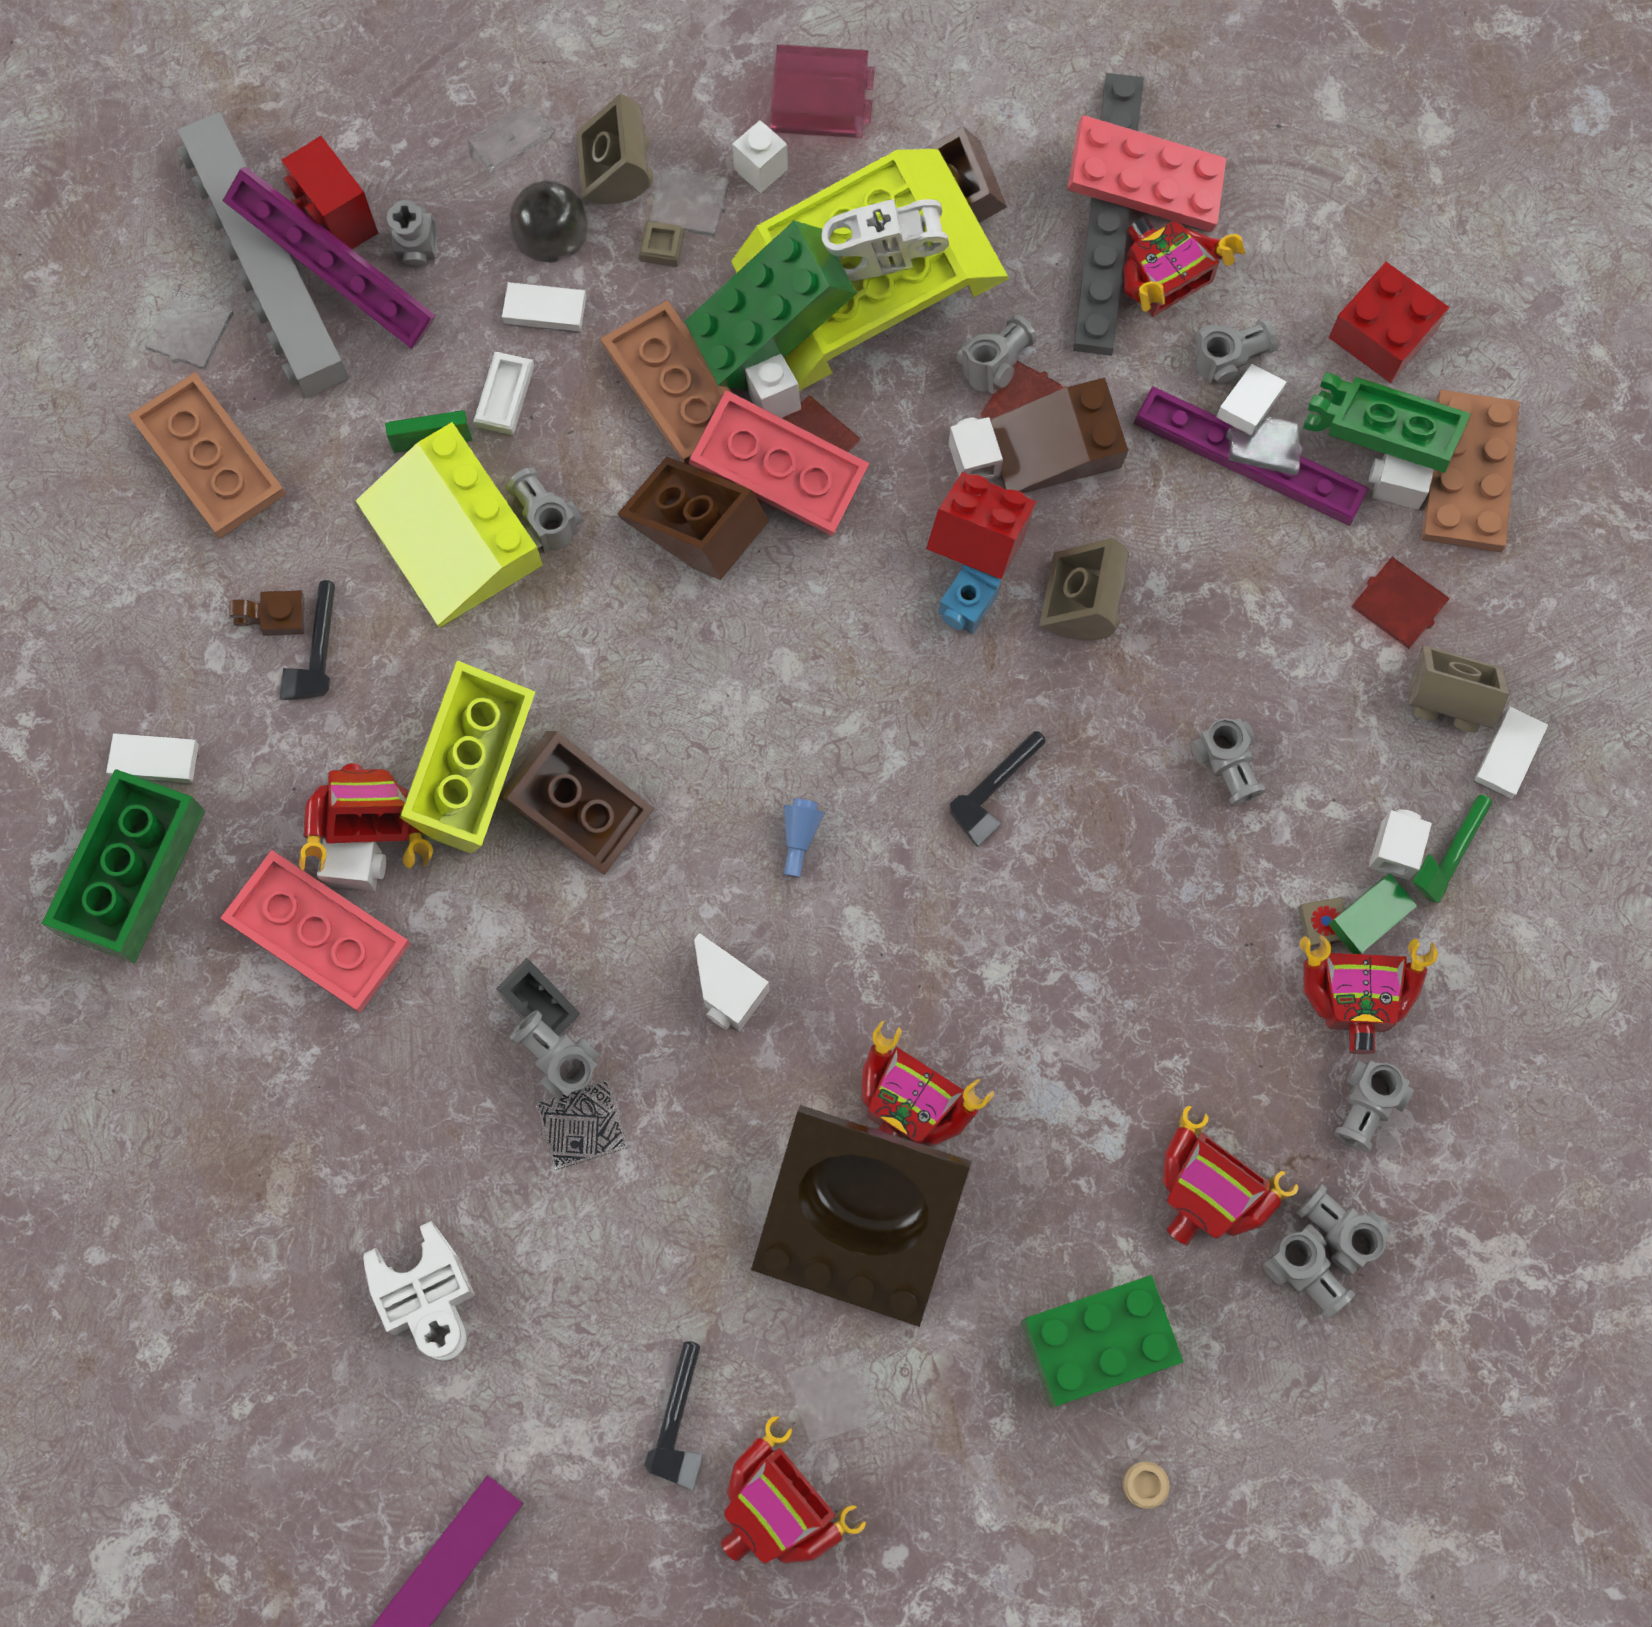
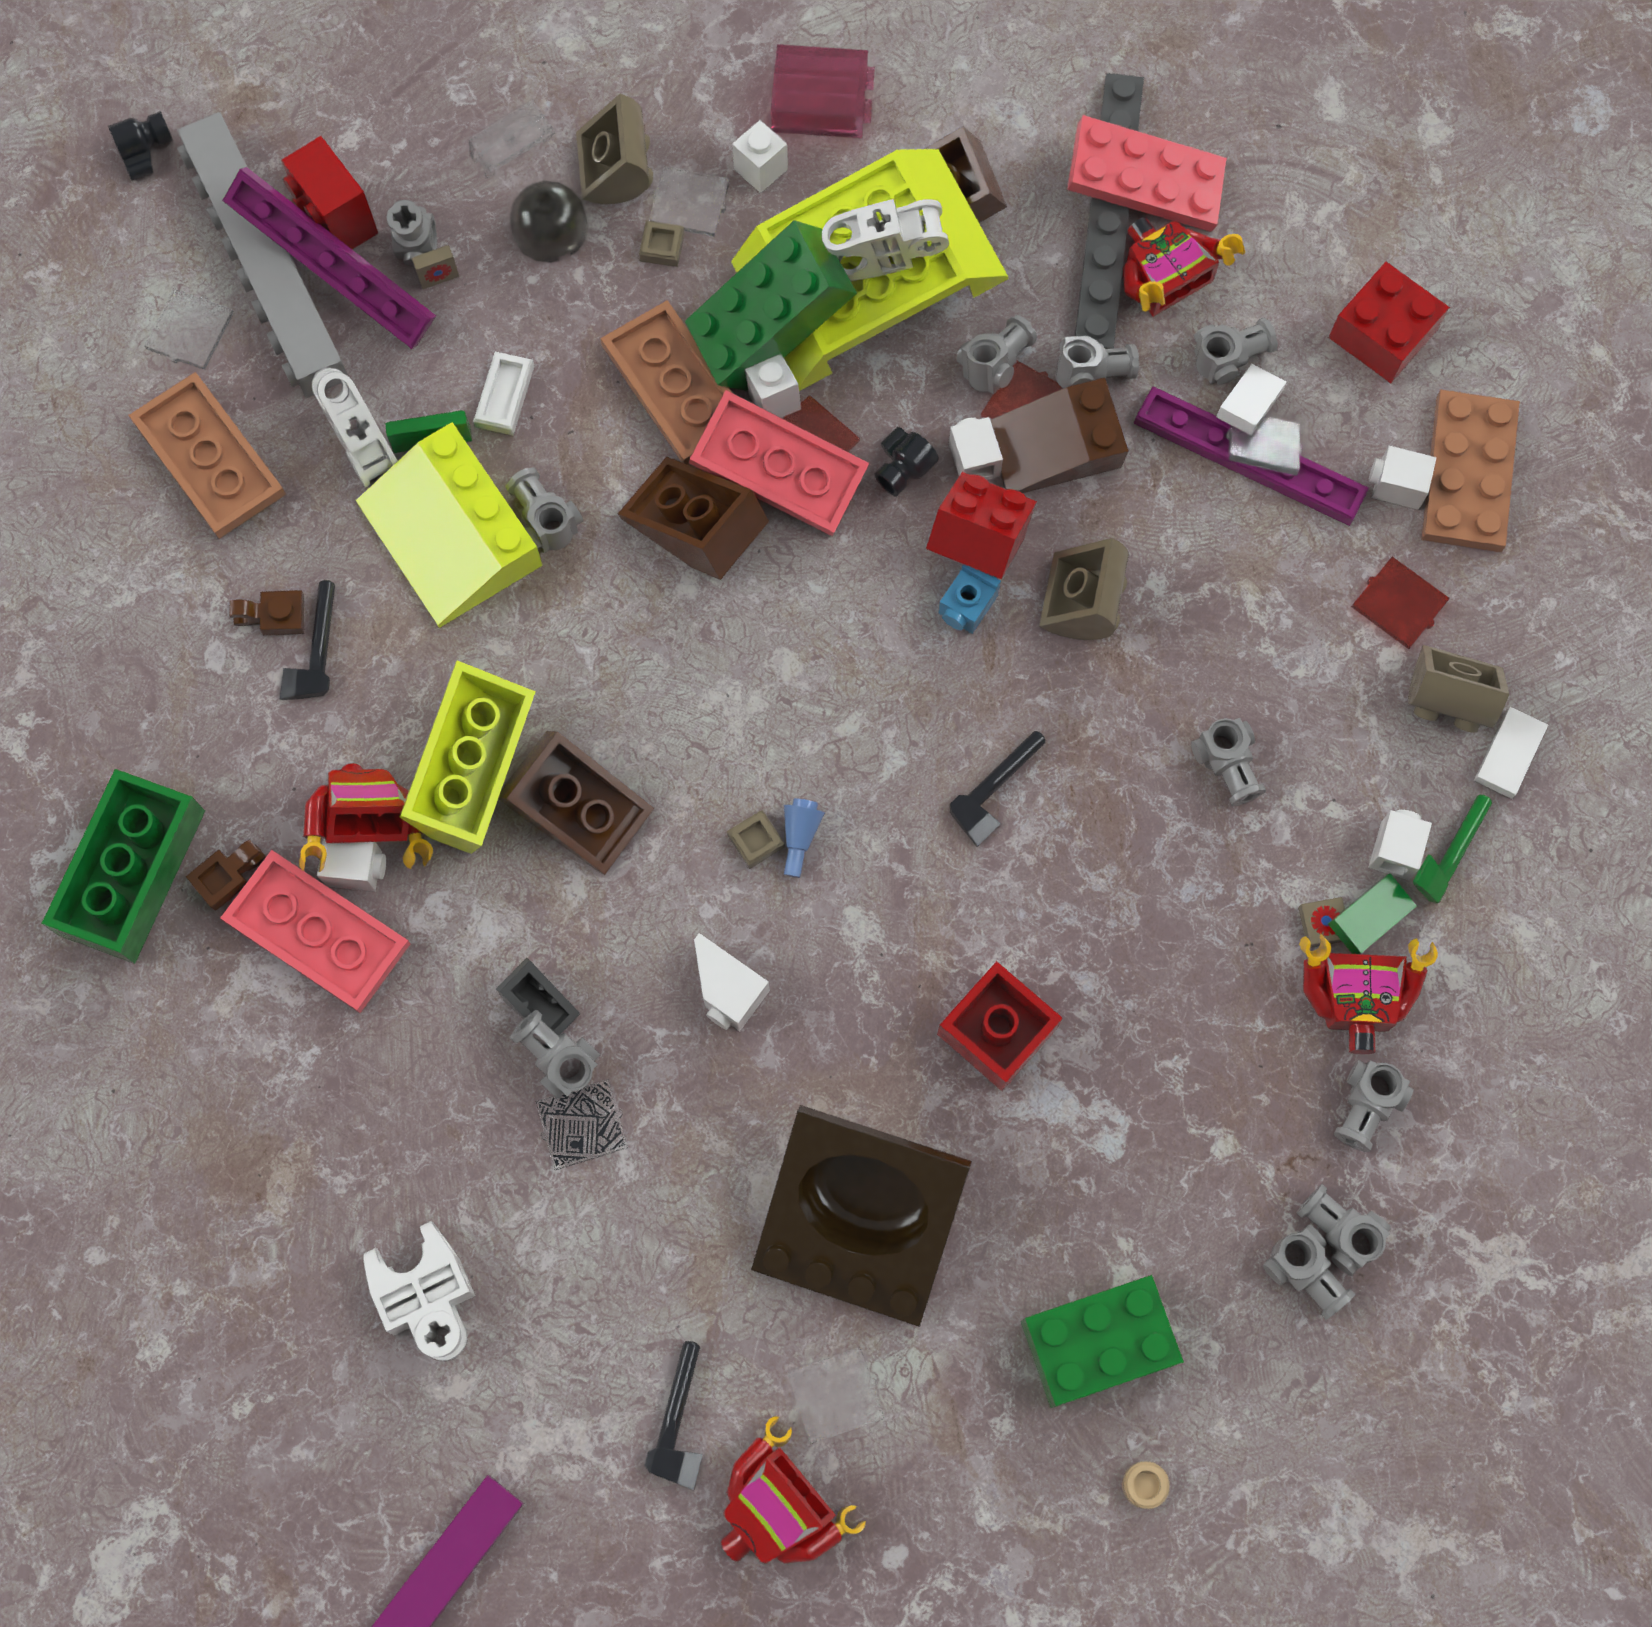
white tile [106,733,199,783] -> none
white tile [502,282,586,332] -> none
torso [861,1021,994,1146] -> none
red torso [1163,1106,1298,1246] -> none
green tile [1303,372,1471,473] -> none
none -> black piece [108,111,173,181]
none -> reddish brown plate [185,839,266,911]
none -> white piece [312,368,397,488]
none -> dark tan tile [412,245,459,289]
none -> dark tan tile [727,810,785,869]
none -> black piece [874,426,939,497]
none -> red brick [937,961,1063,1091]
none -> light grey connector [1056,336,1139,388]

